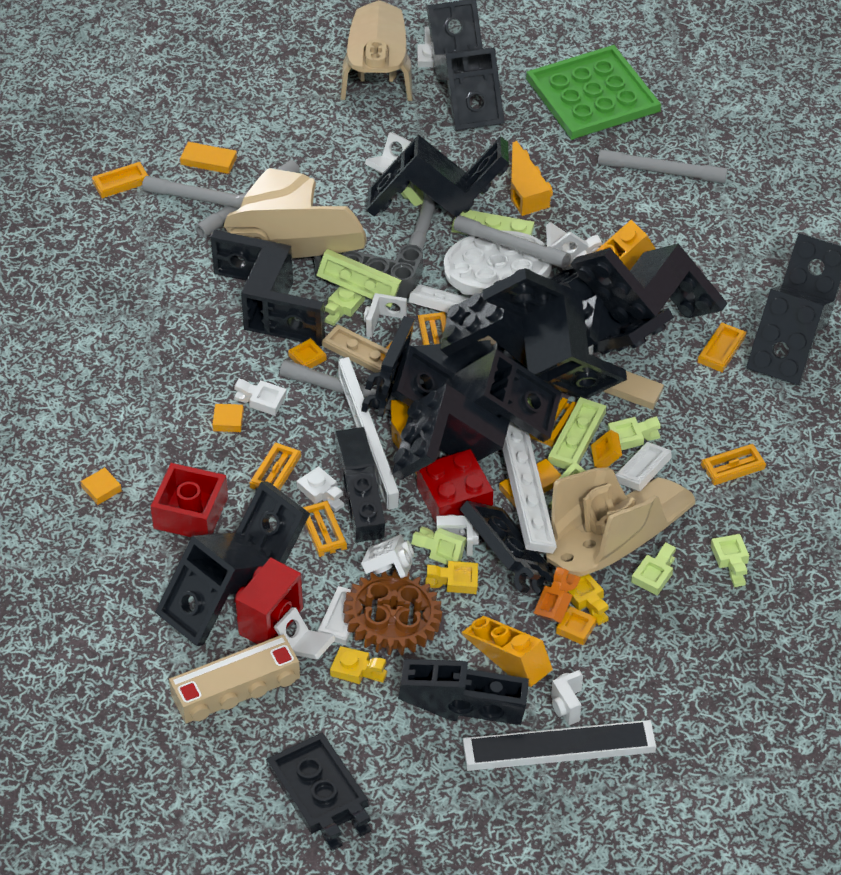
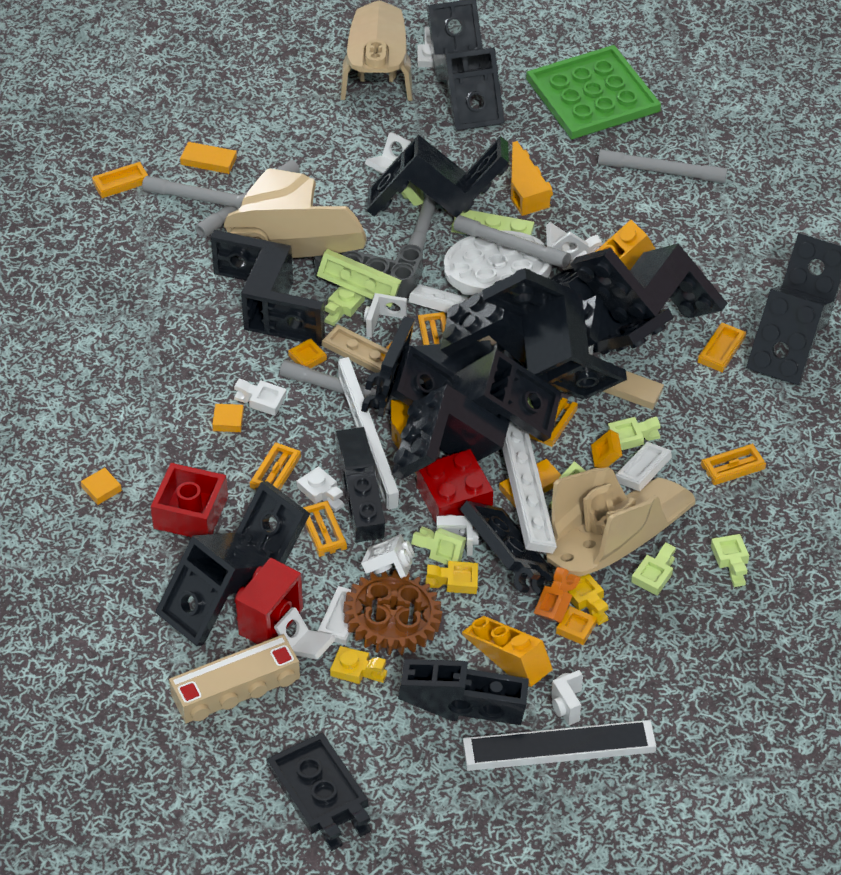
yellowish green plate [548,397,606,470] -> none

